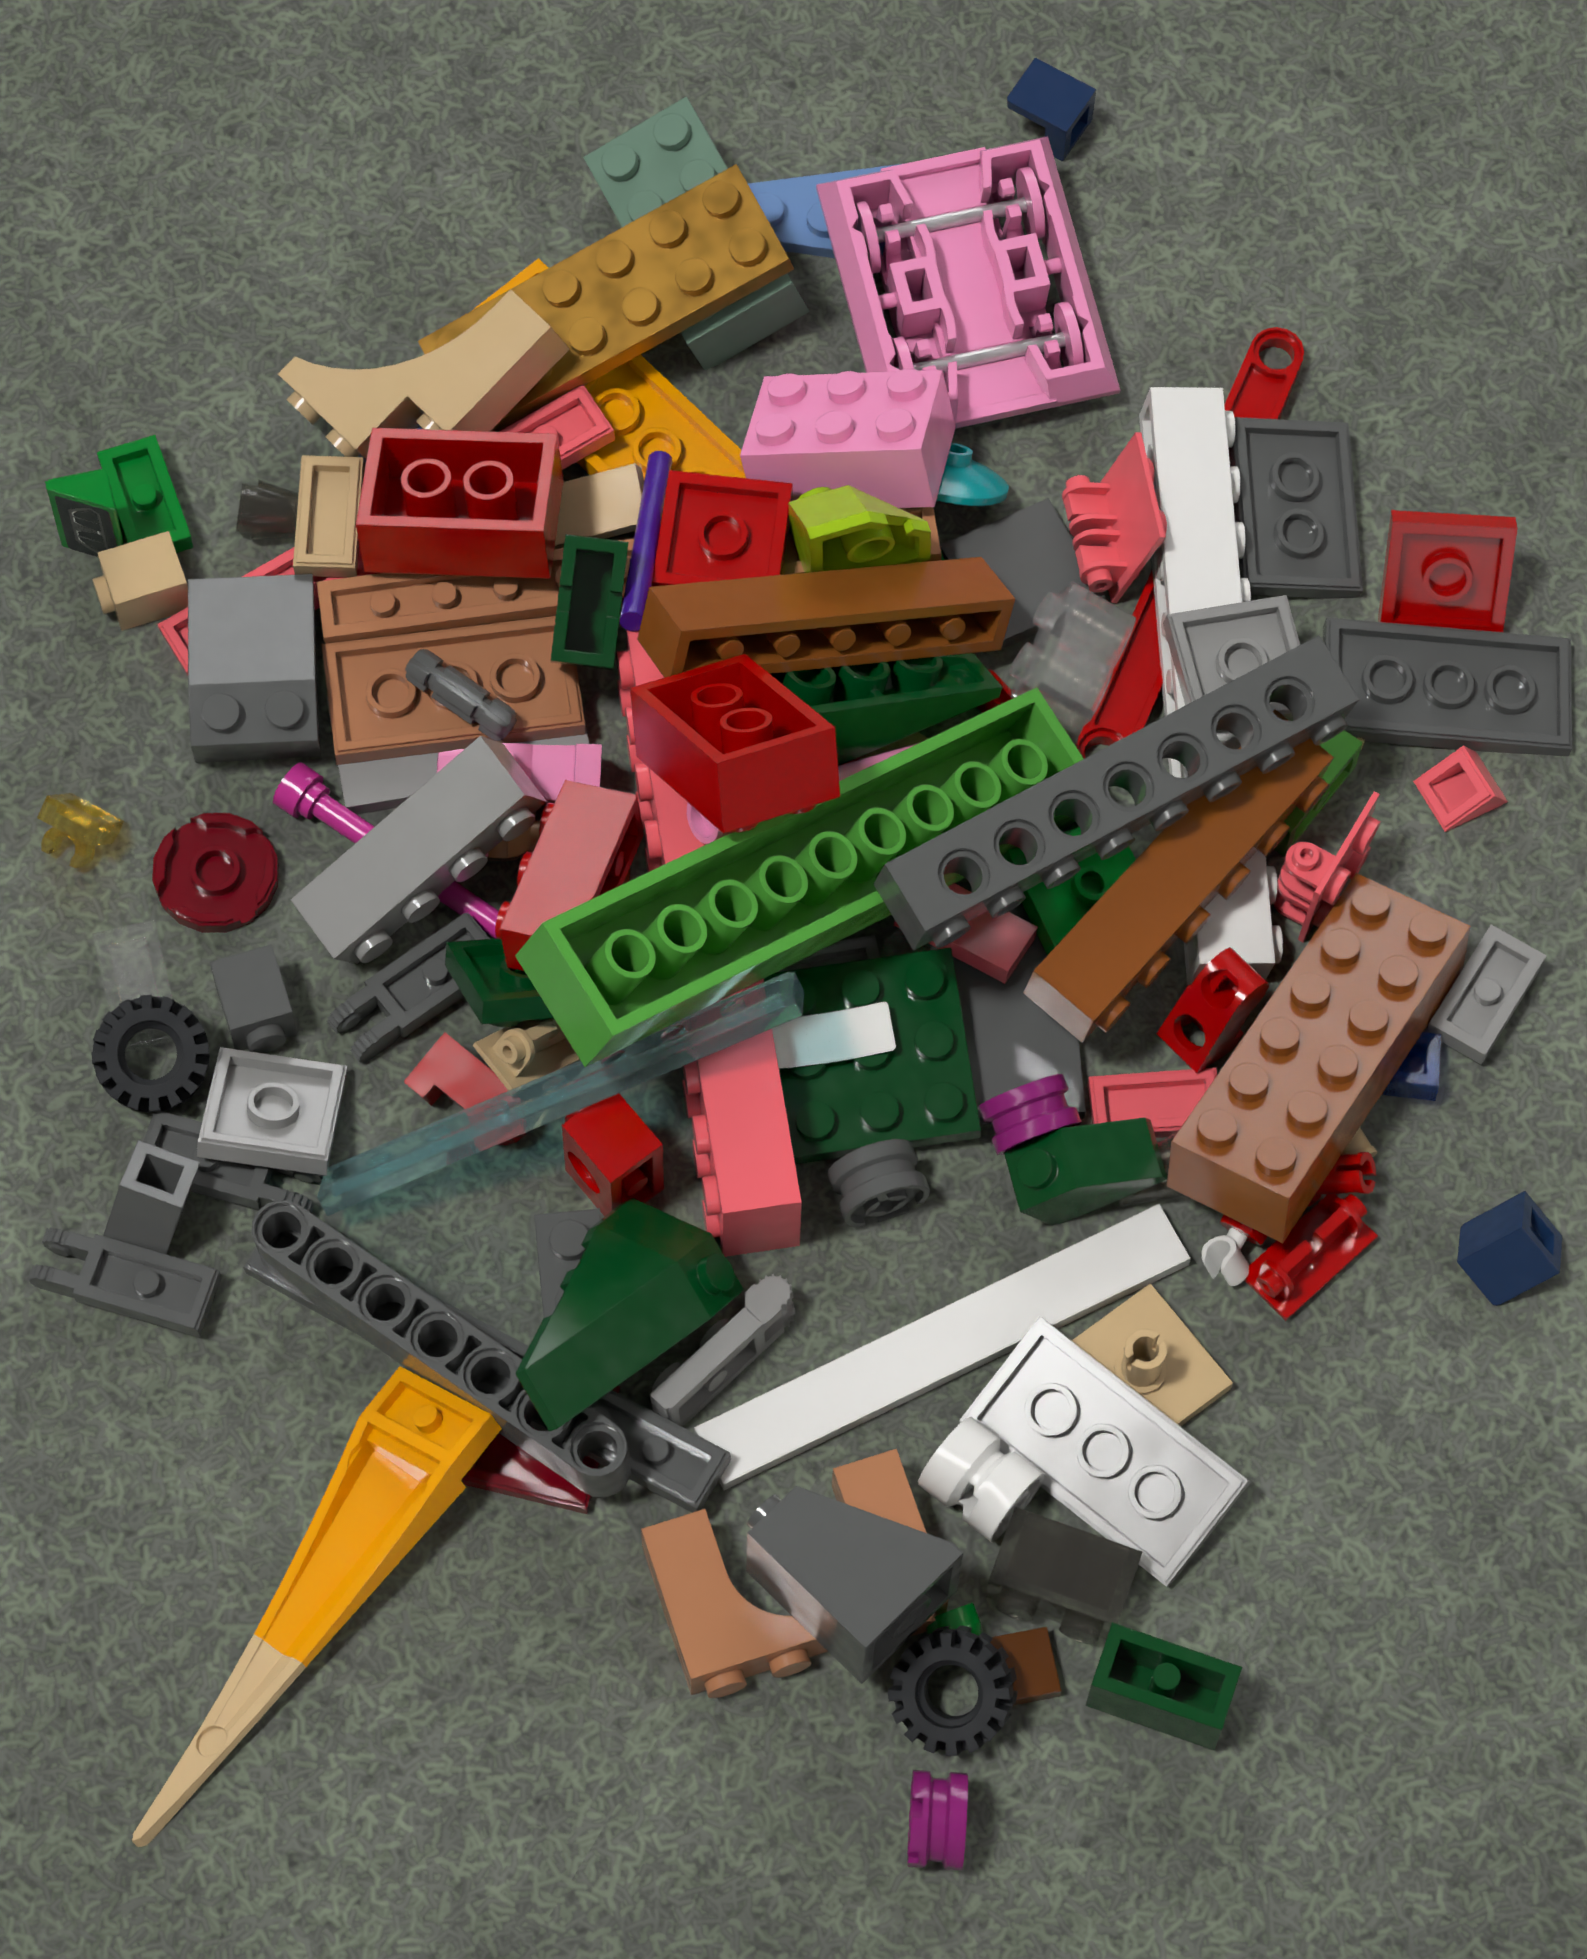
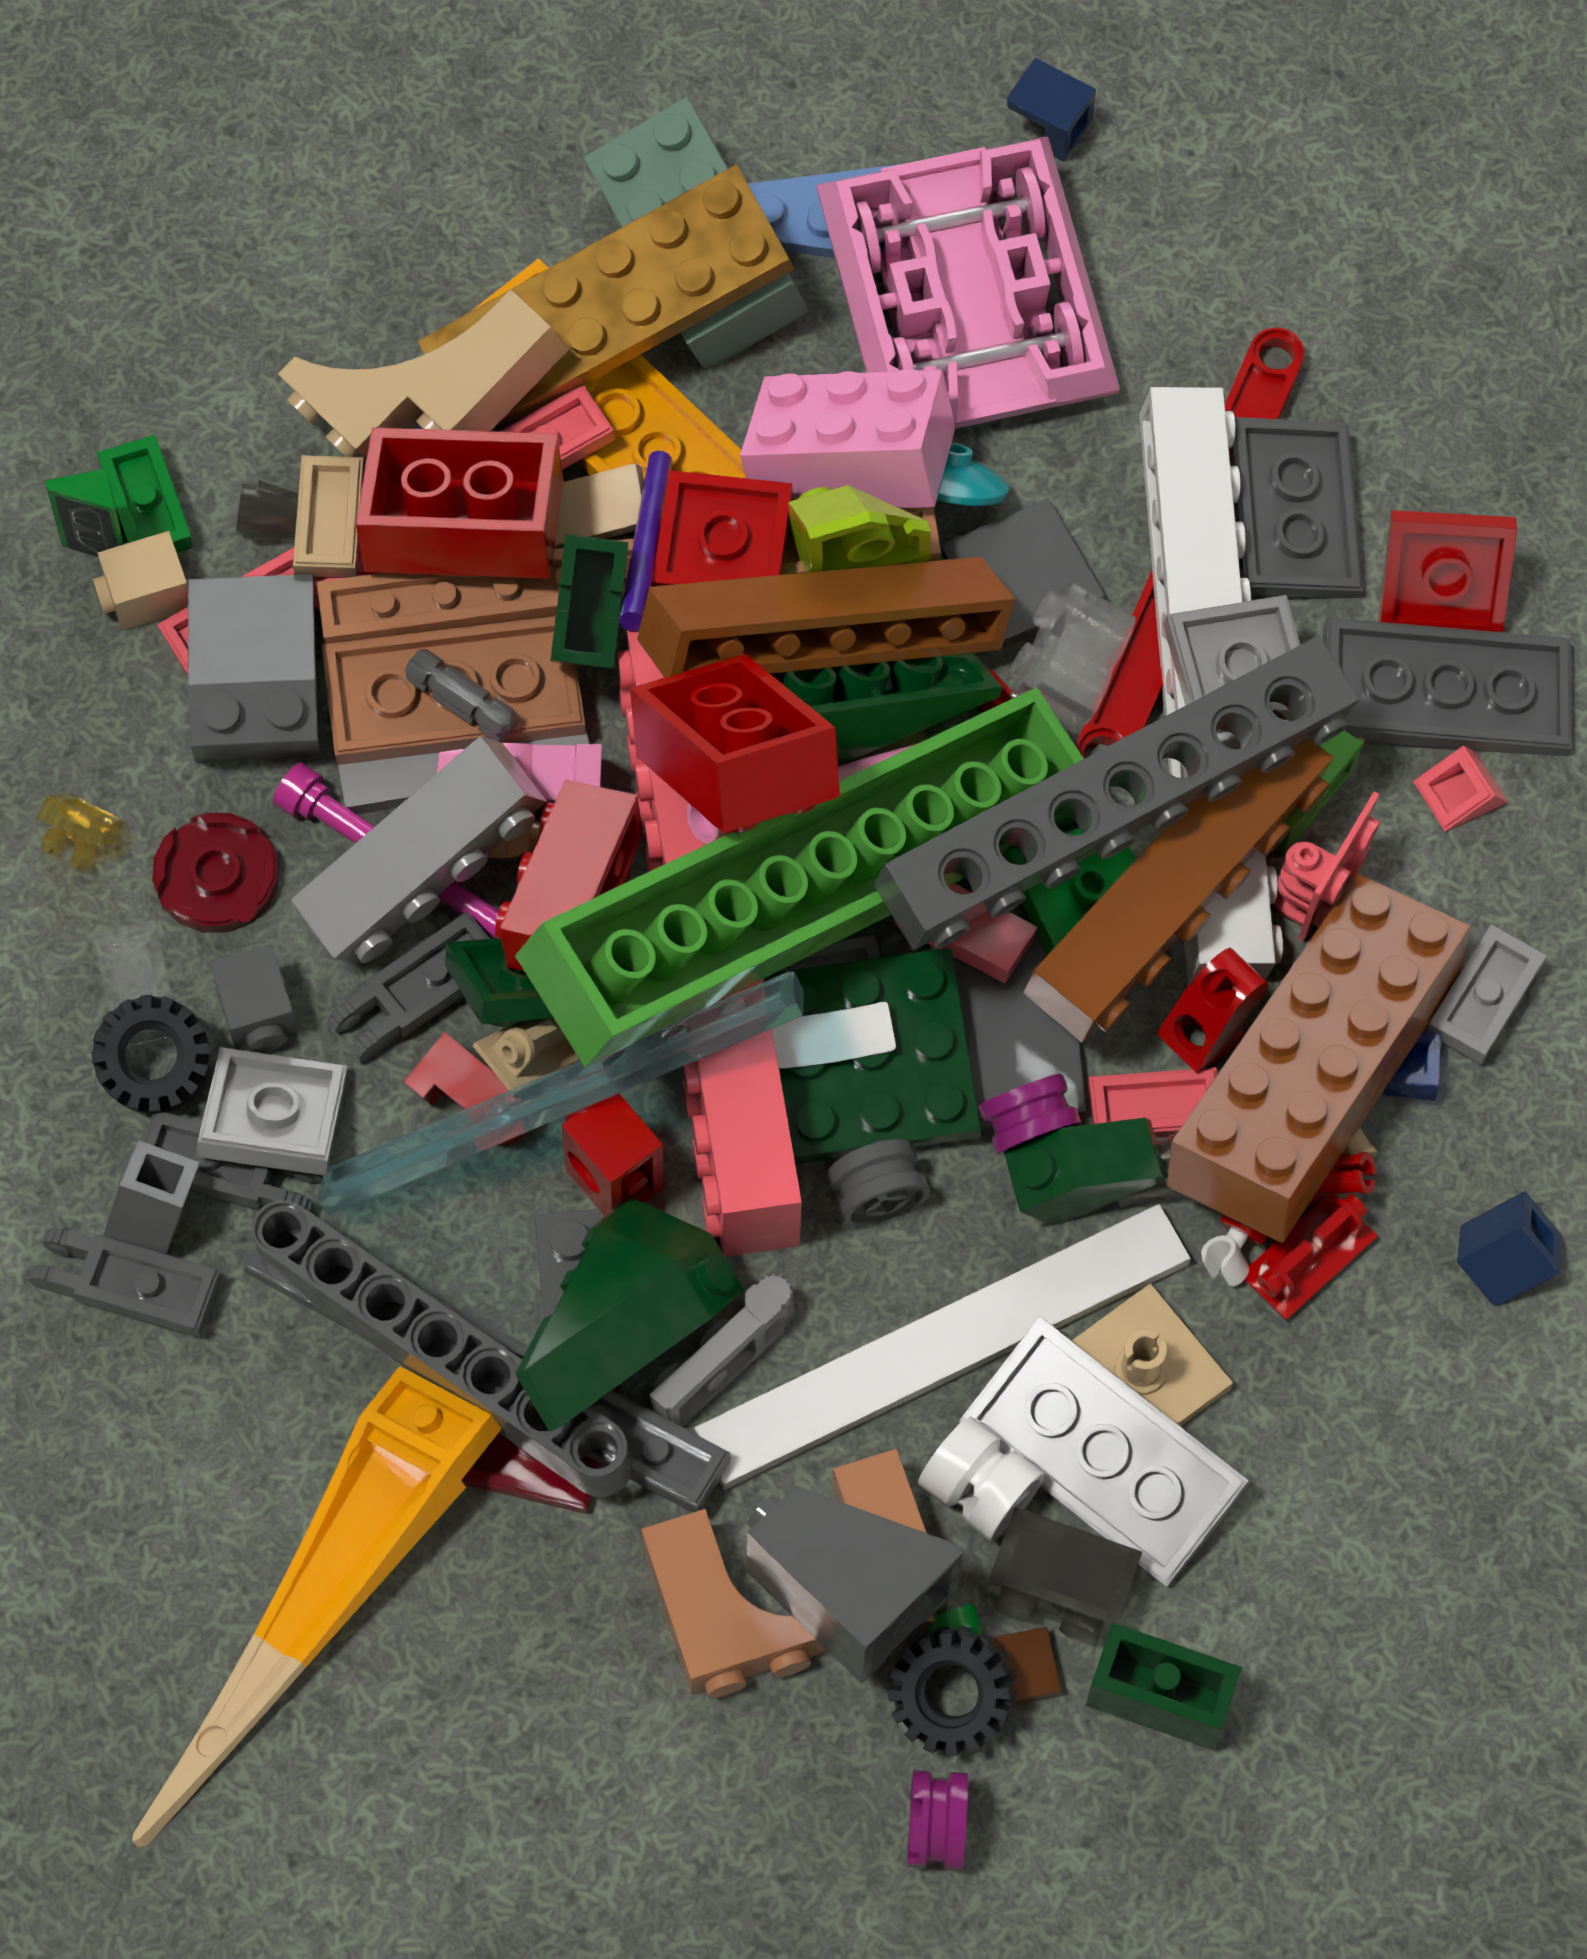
coral hinge [1062,432,1167,603] -> none

